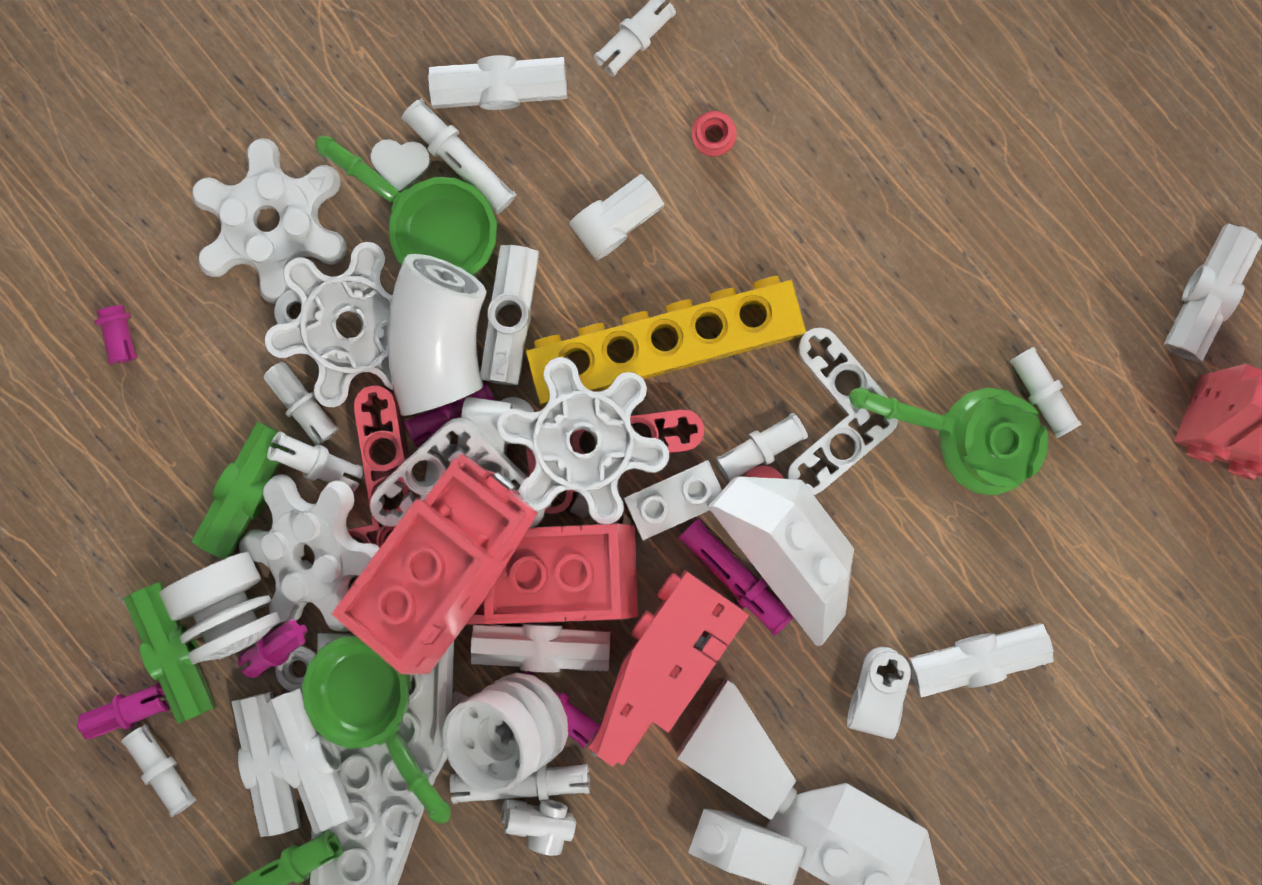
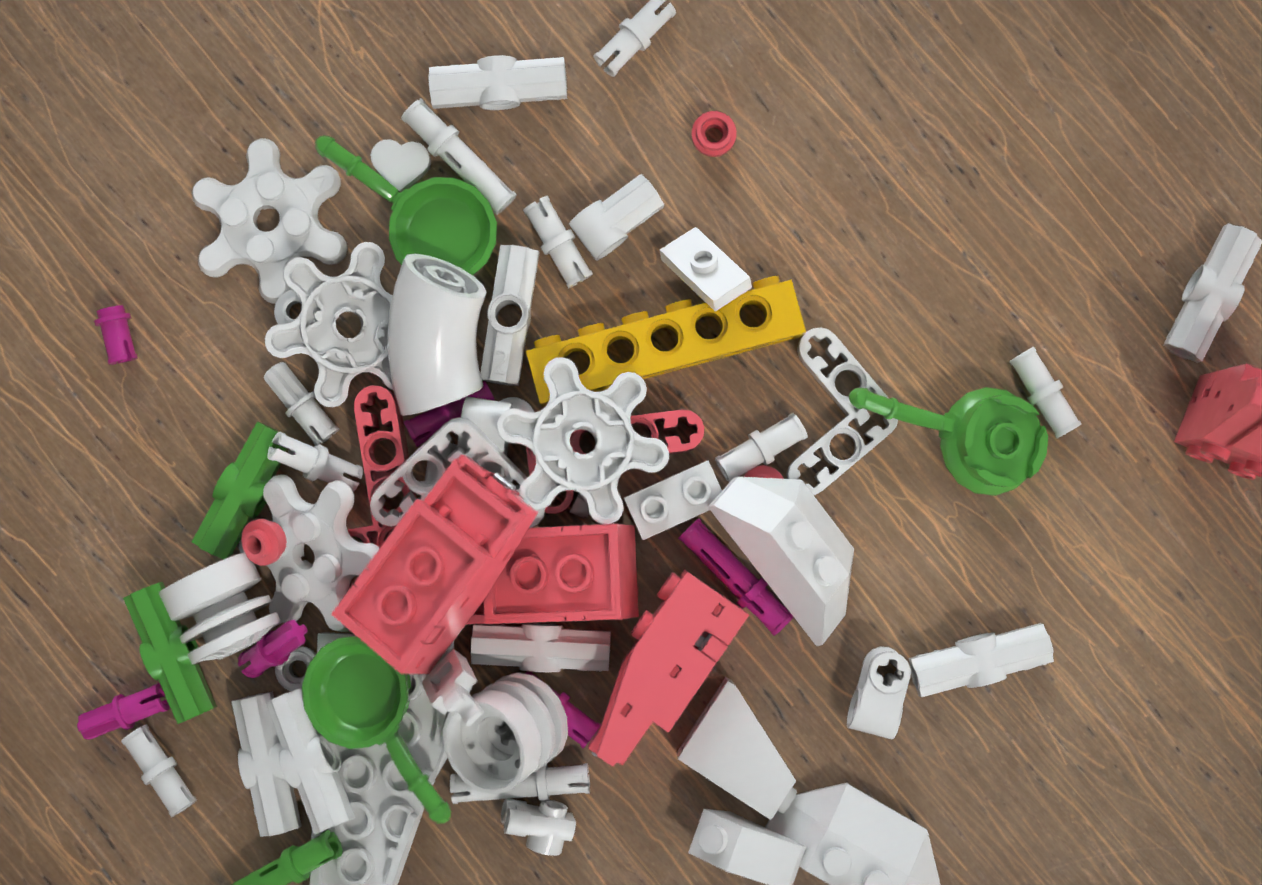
none -> coral plate [241,519,287,566]
none -> white plate [421,649,483,727]
none -> white pin [523,196,593,289]
none -> white plate [660,227,752,312]

